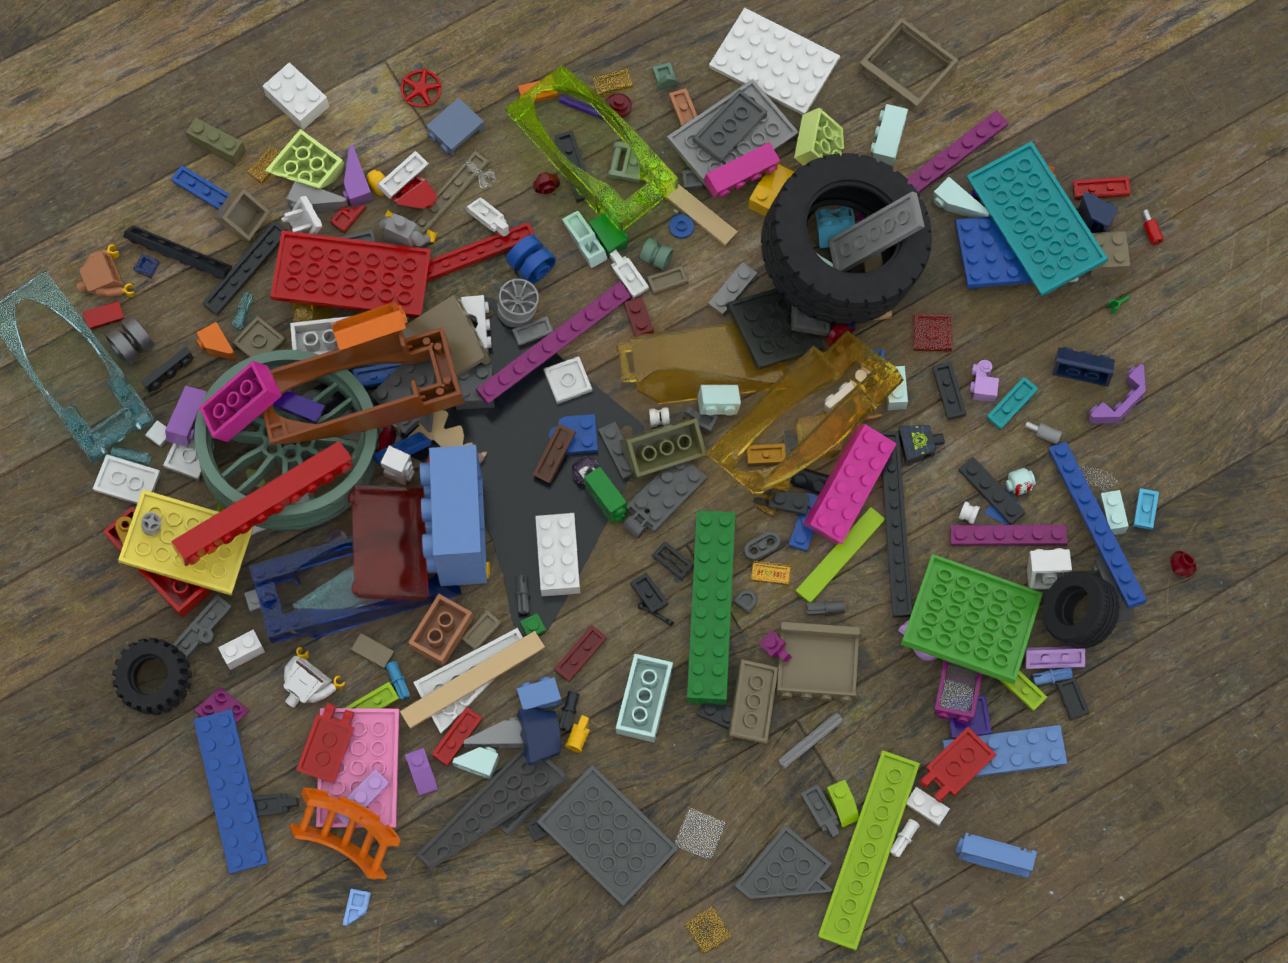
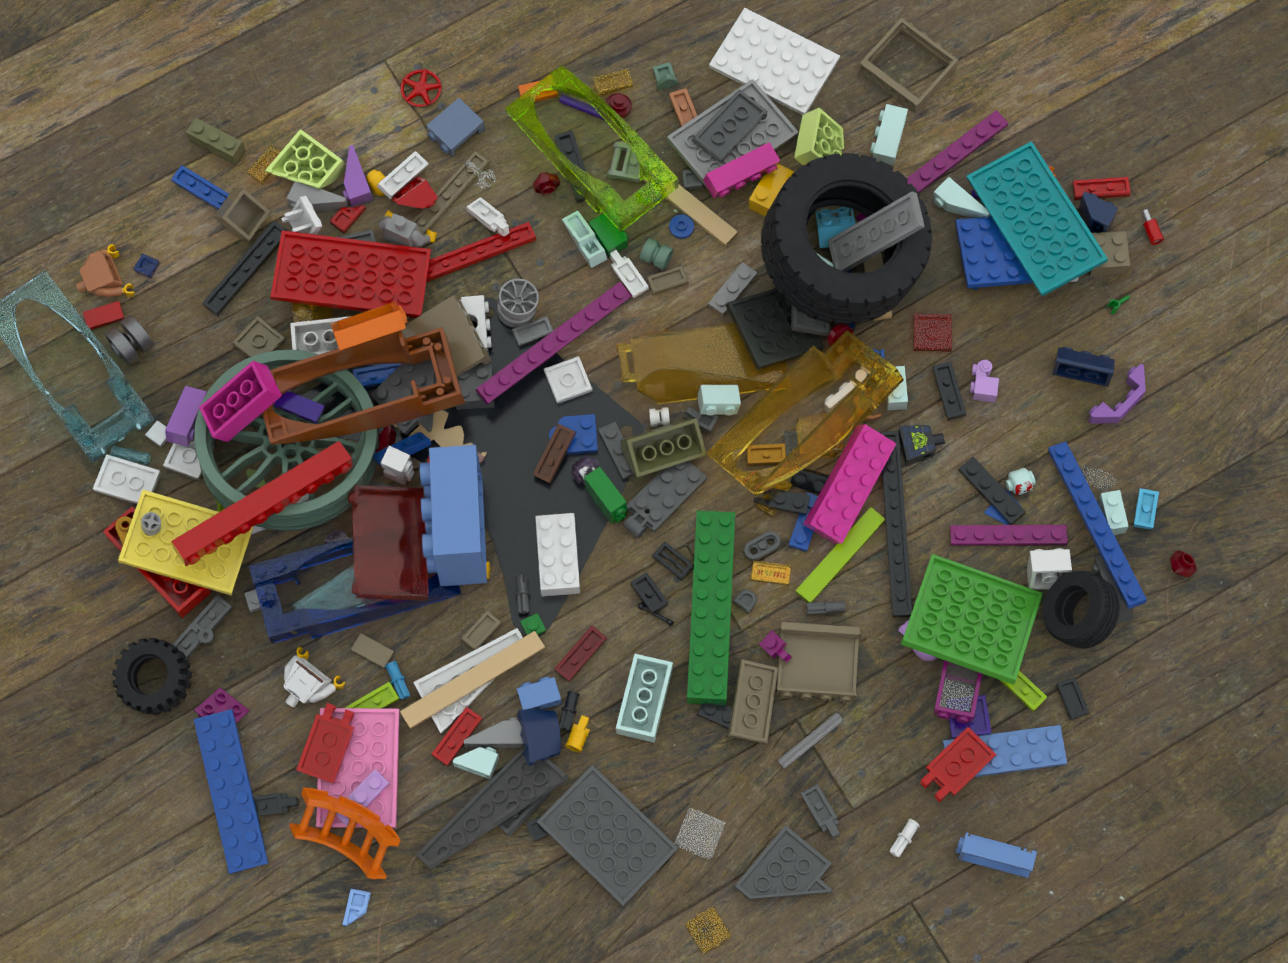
black plate [123,225,232,278] -> none
black plate [141,347,194,393] -> none
orange slope [196,322,237,360] -> none
white brick [218,630,265,670] -> none
clear light blue axle [231,291,254,329] -> none
white brick [263,62,329,130] -> none
medium lavender slope [405,748,438,796] -> none
nougat brick [408,594,474,667] -> none
blue wheel [506,234,556,284] -> none
dark red plate [624,297,654,338] -> none
lime plate [818,750,920,951] -> none
lime slope [826,780,859,828] -> none
white plate [906,787,950,826] -> none
white wheel [958,501,980,525] -> none
teal plate [986,377,1039,431] -> none
light grey piece [1025,421,1062,445] -> none
lavender plate [1025,646,1085,669] -> none
medium blue axle [1032,667,1072,686] -> none

